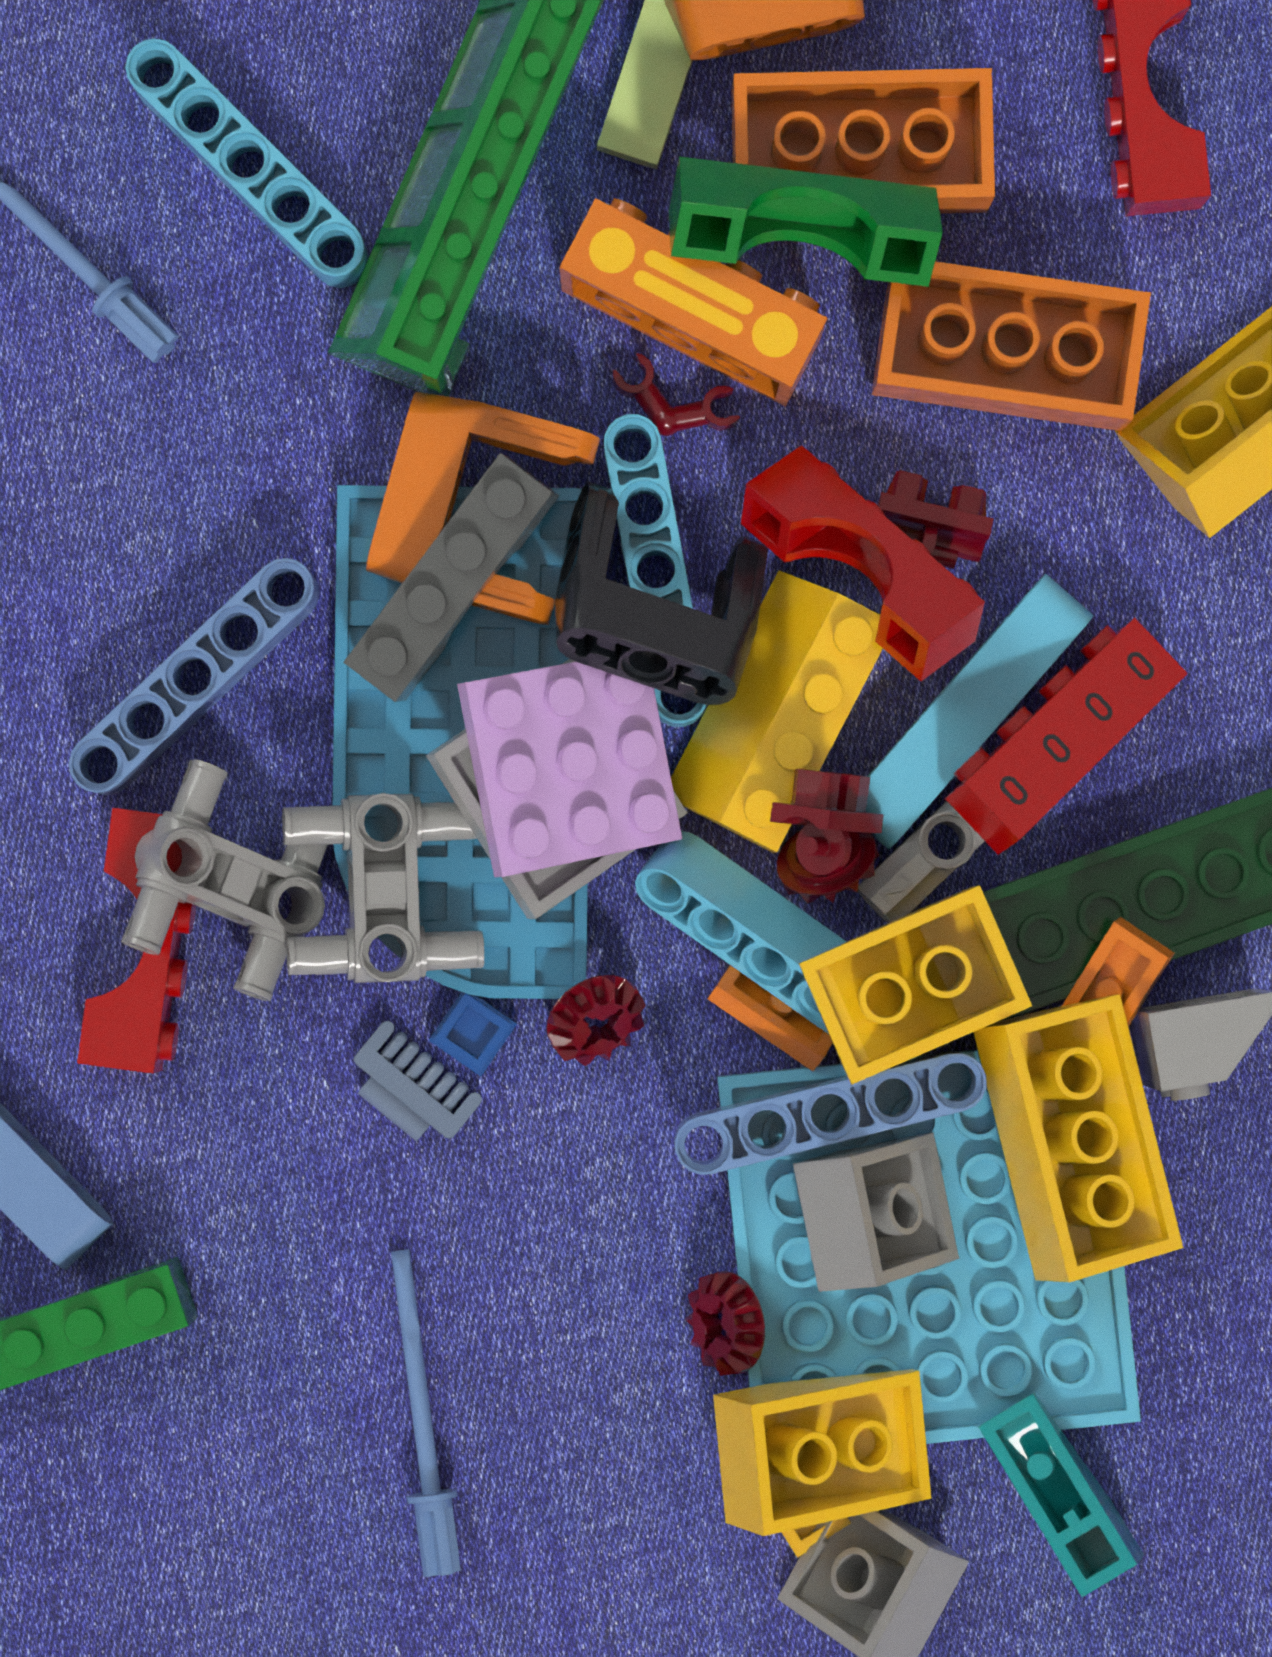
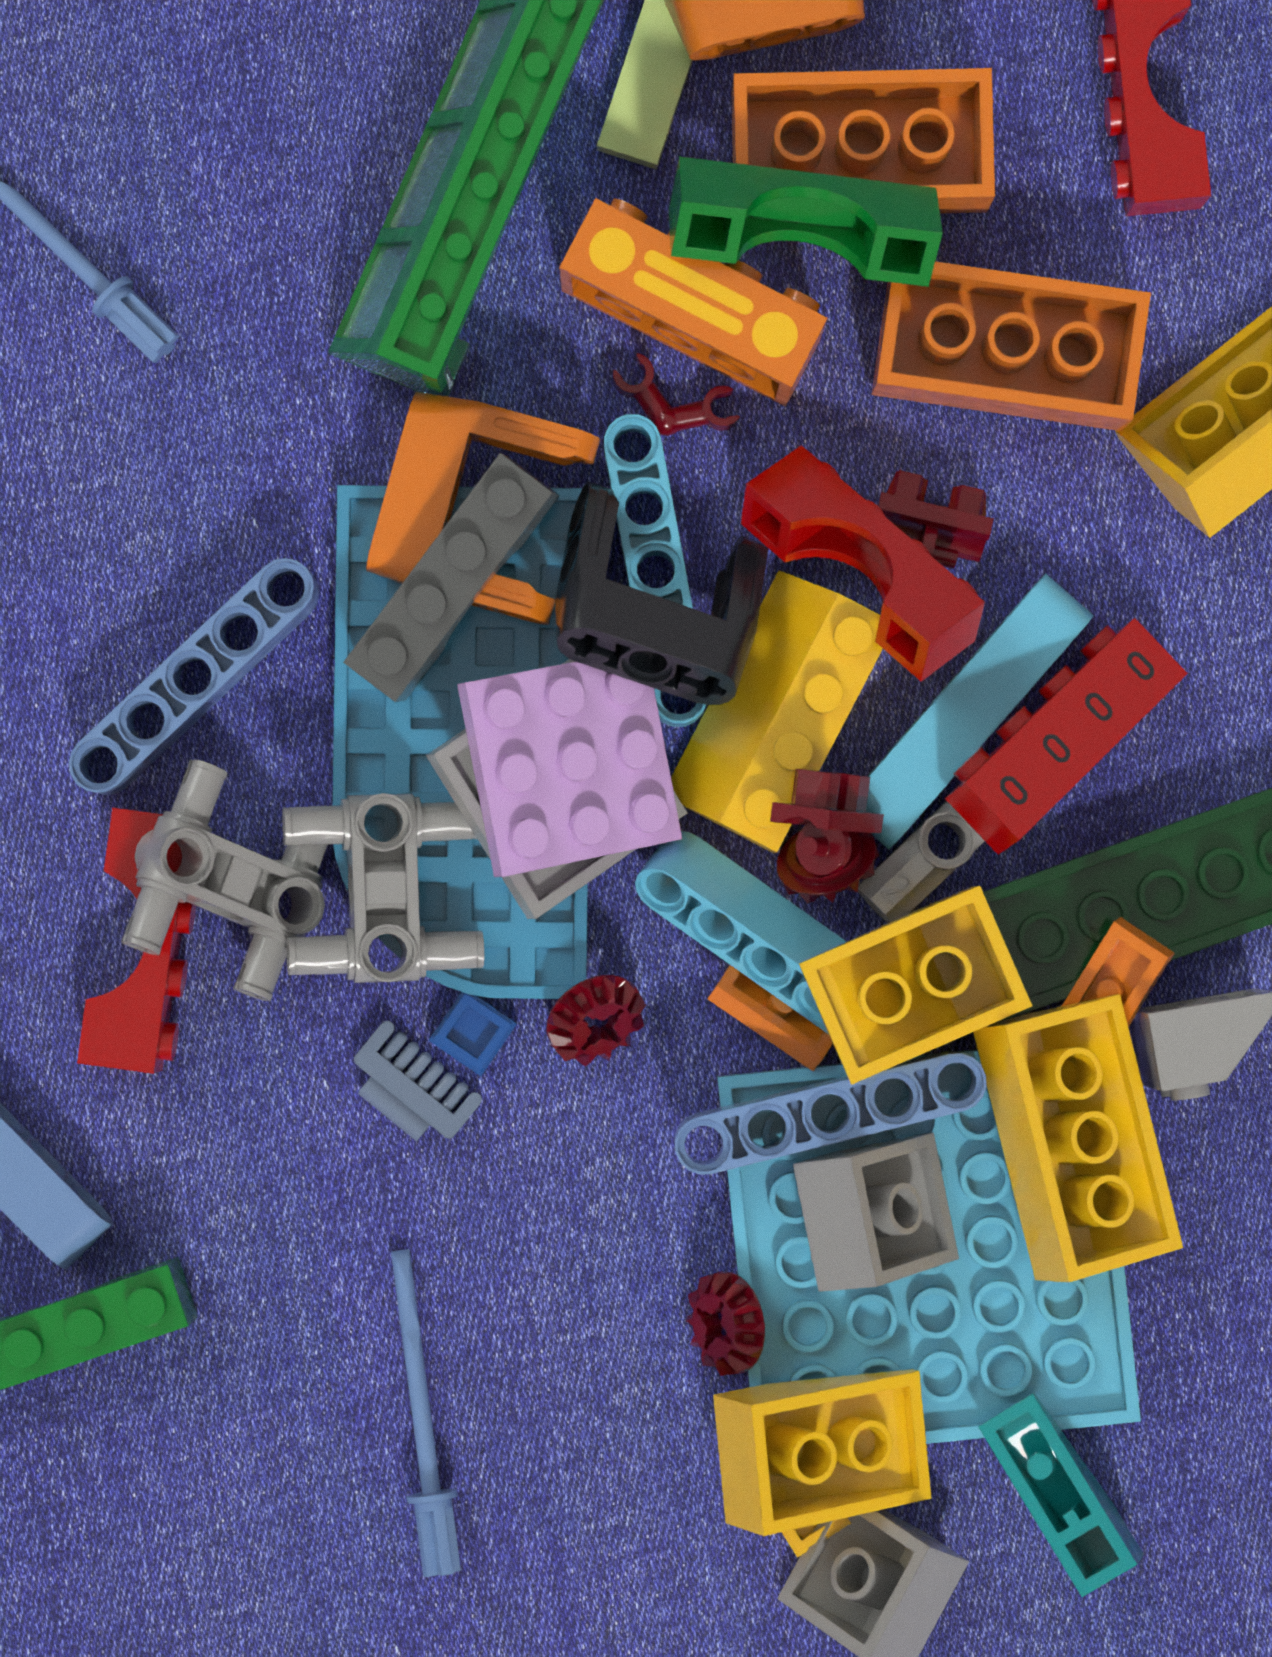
medium azure beam [125,38,368,288] -> none

